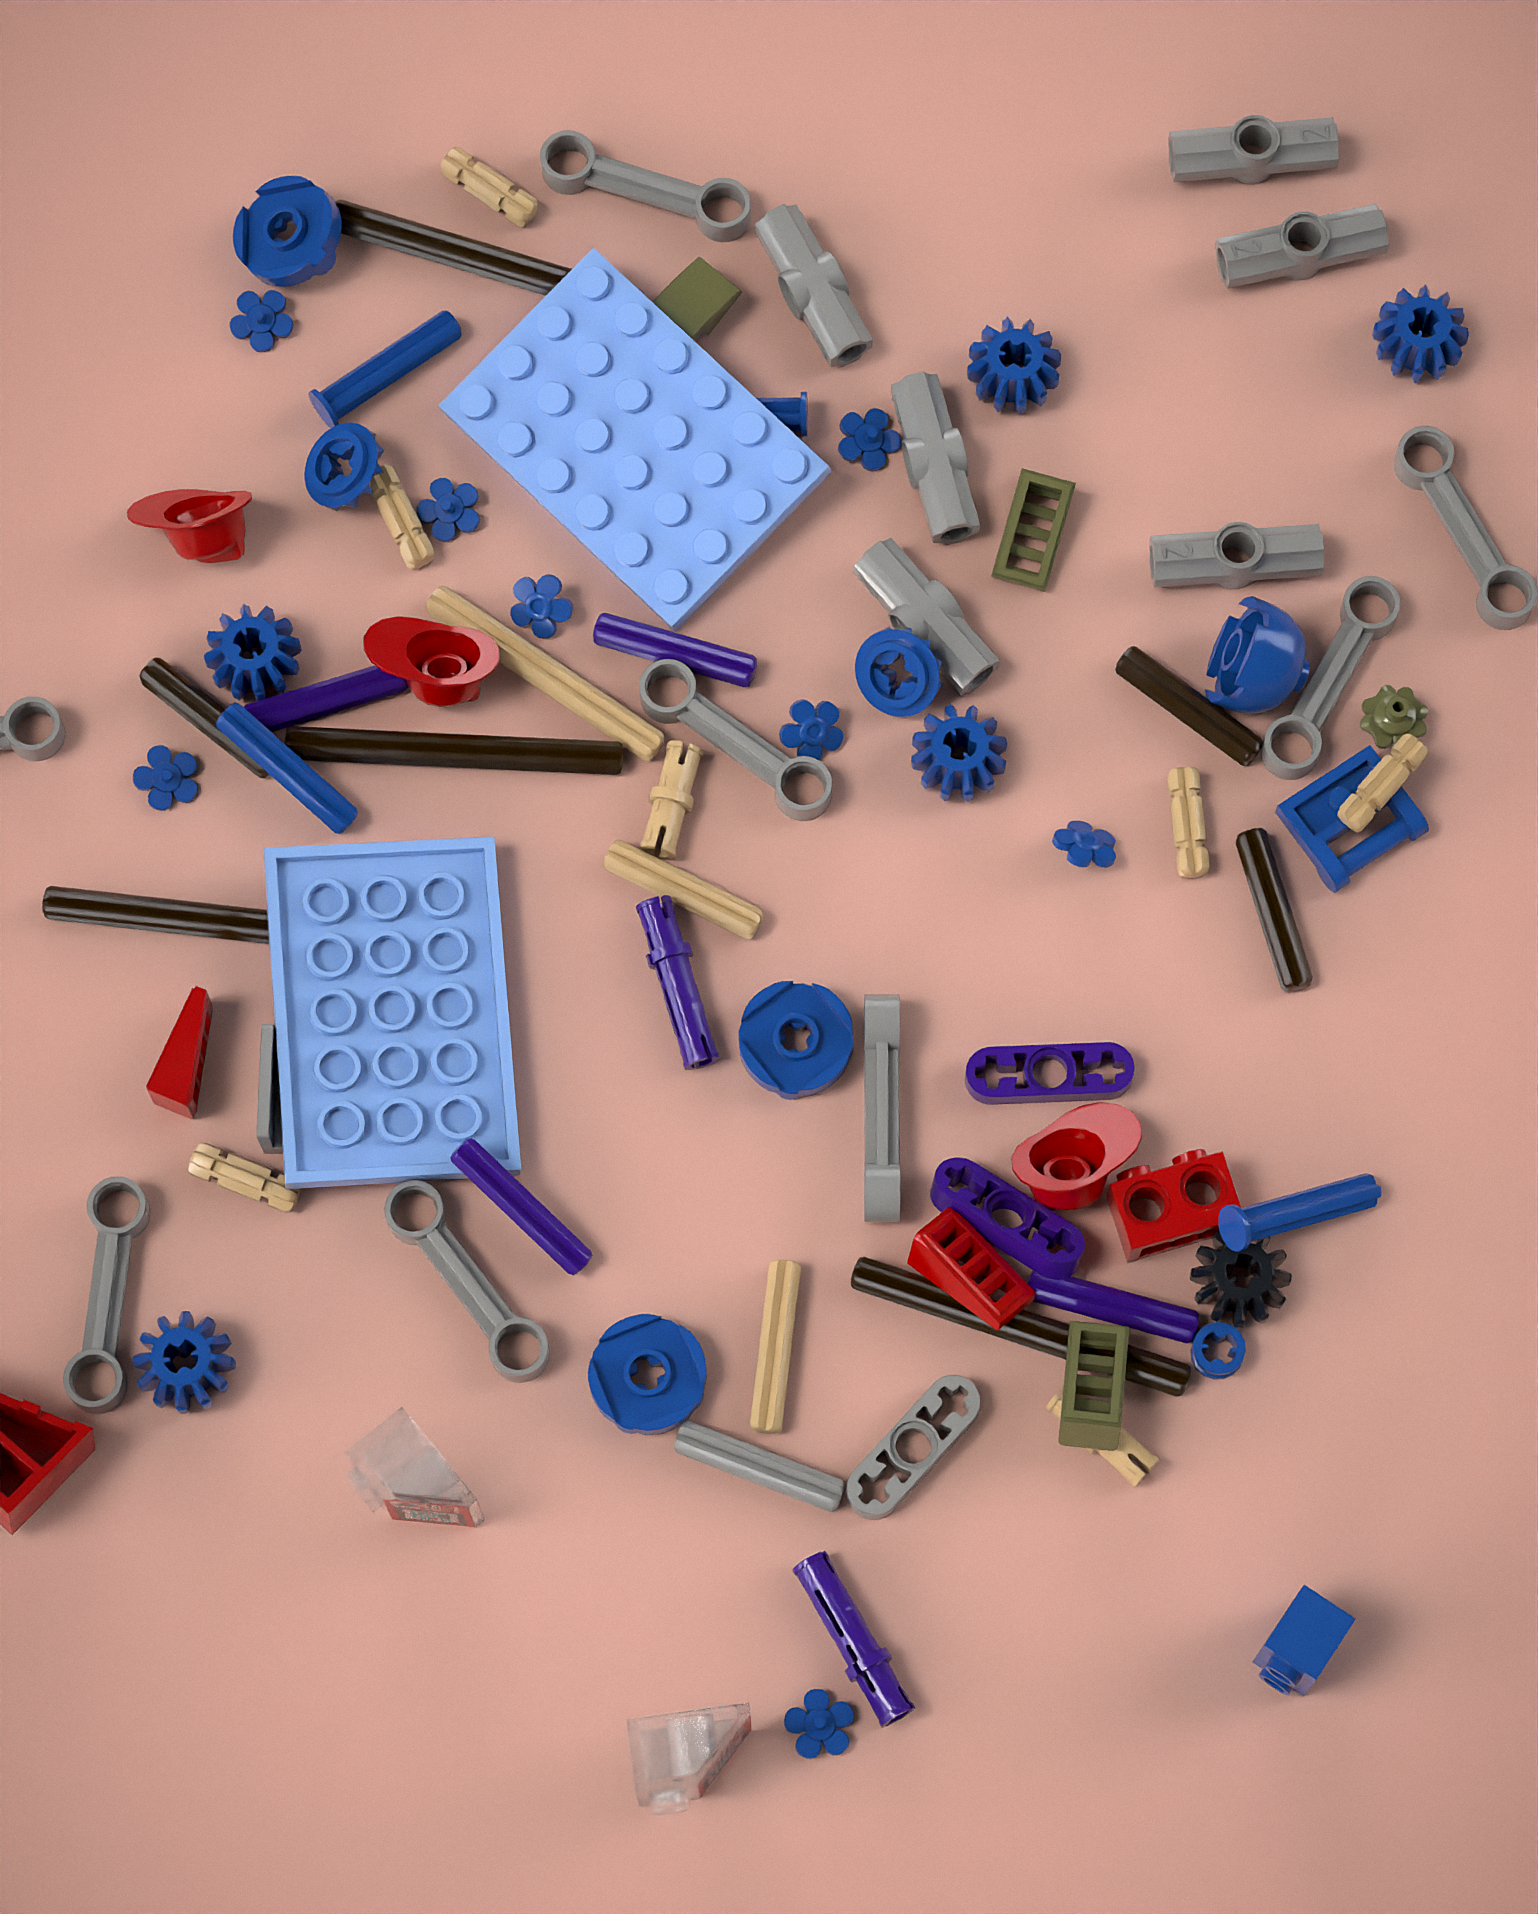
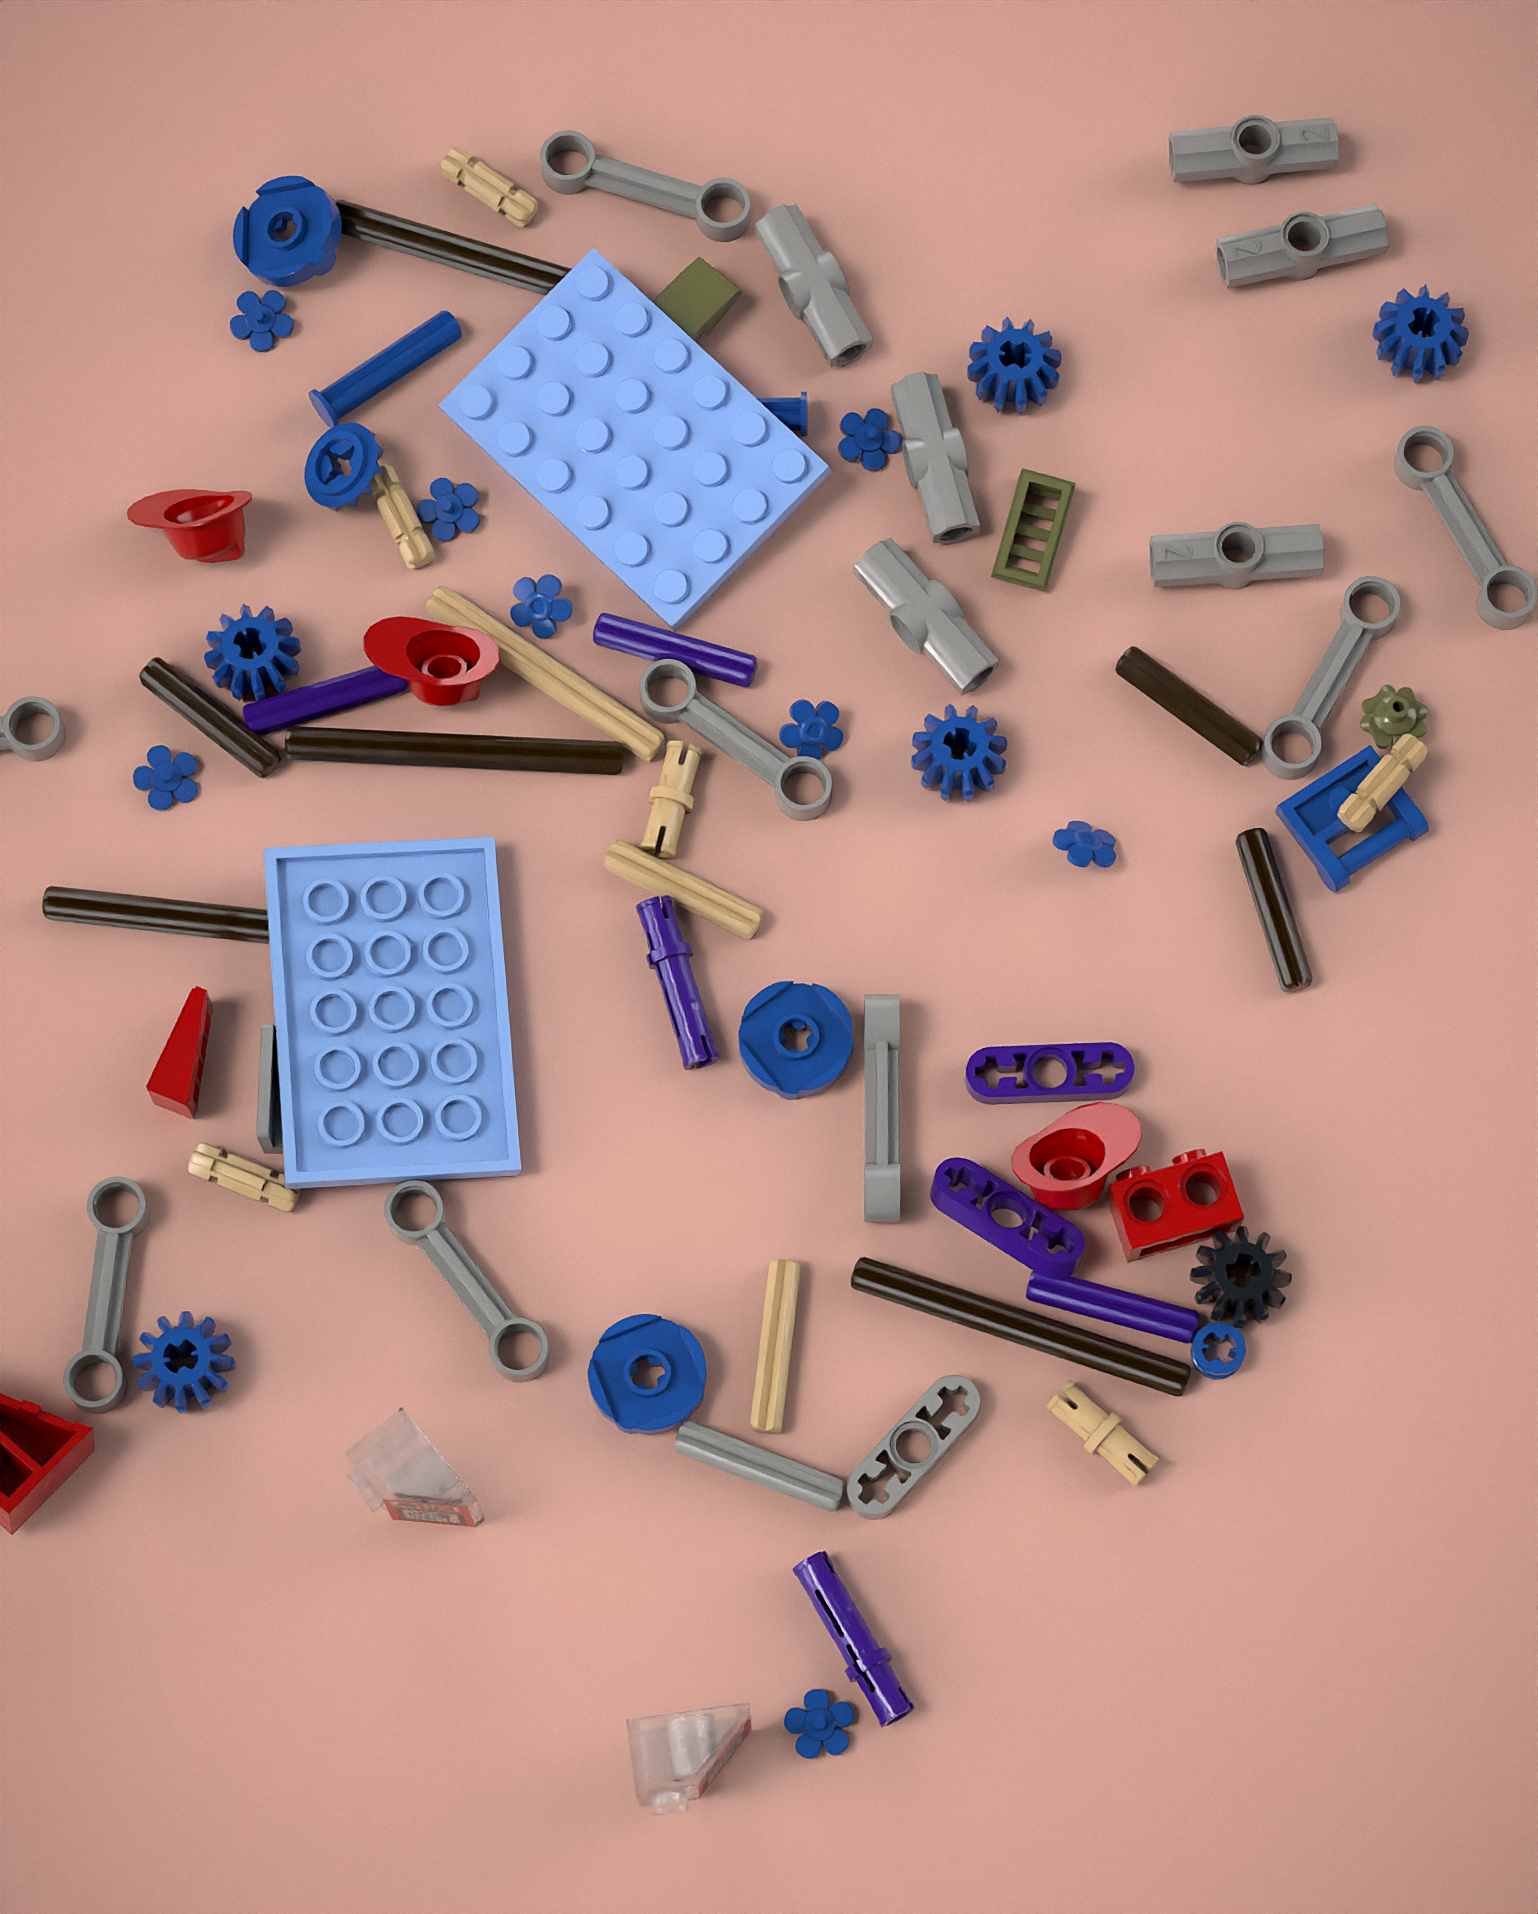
blue axle [216,702,358,834] -> none
dark purple axle [450,1138,593,1275] -> none
blue gear [855,626,943,717] -> none
red slope [907,1207,1036,1331] -> none
olive slope [1058,1321,1129,1451] -> none
tan axle [1167,766,1210,878] -> none
blue cylinder [1205,596,1310,714] -> none
blue axle [1218,1173,1382,1252] -> none
blue brick [1252,1584,1356,1696] -> none

